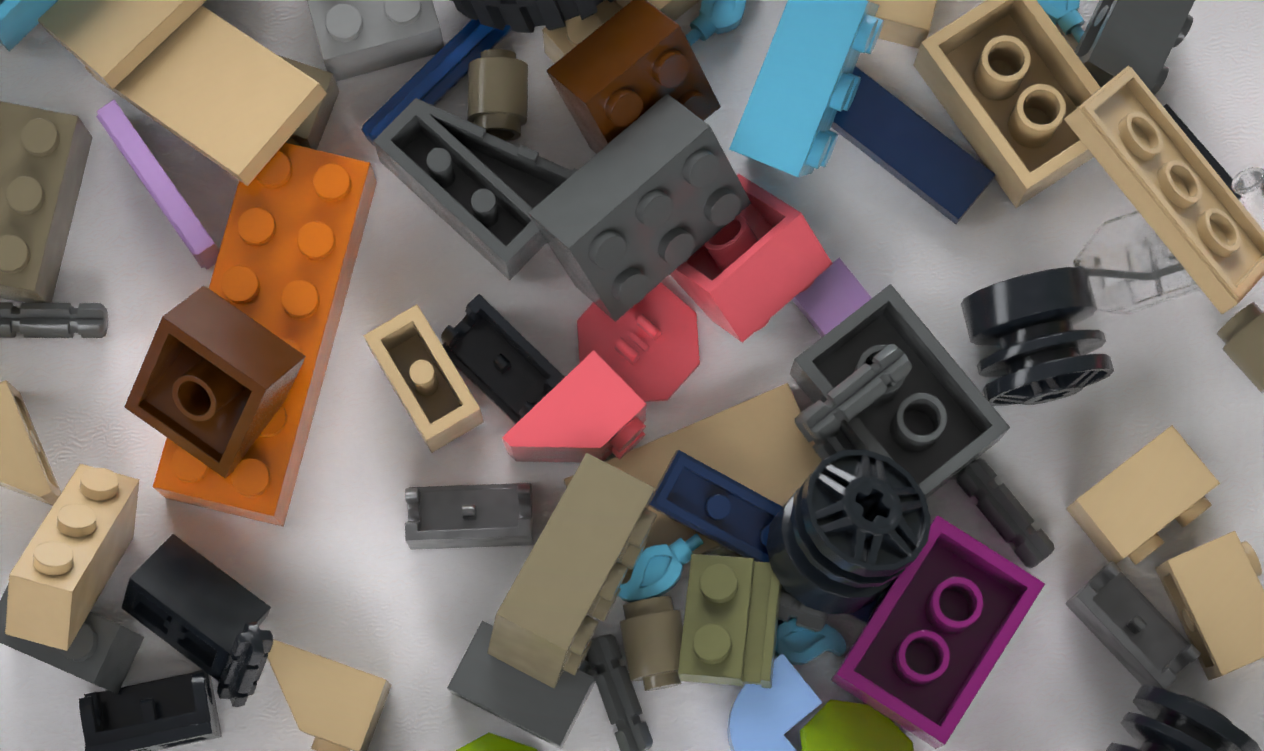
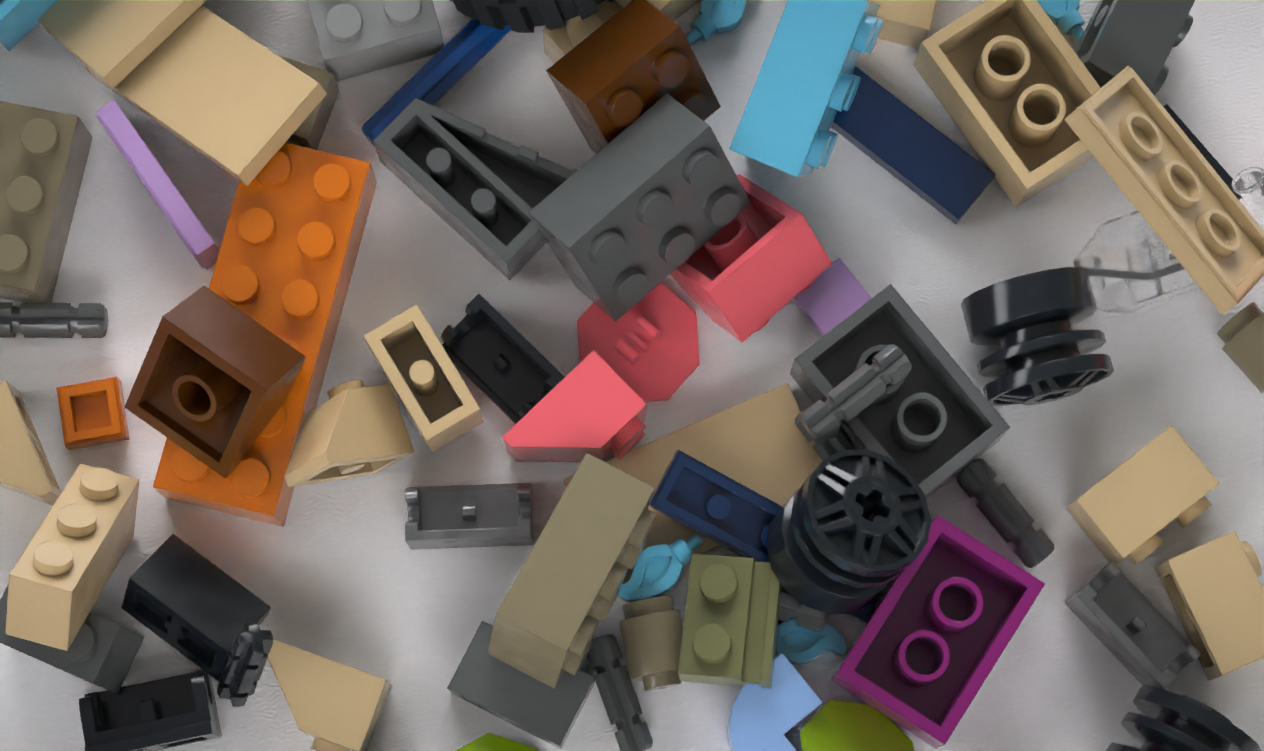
dark tan brick [467,49,528,141] -> none
none -> orange tile [56,377,130,450]
none -> tan slope [284,379,415,488]

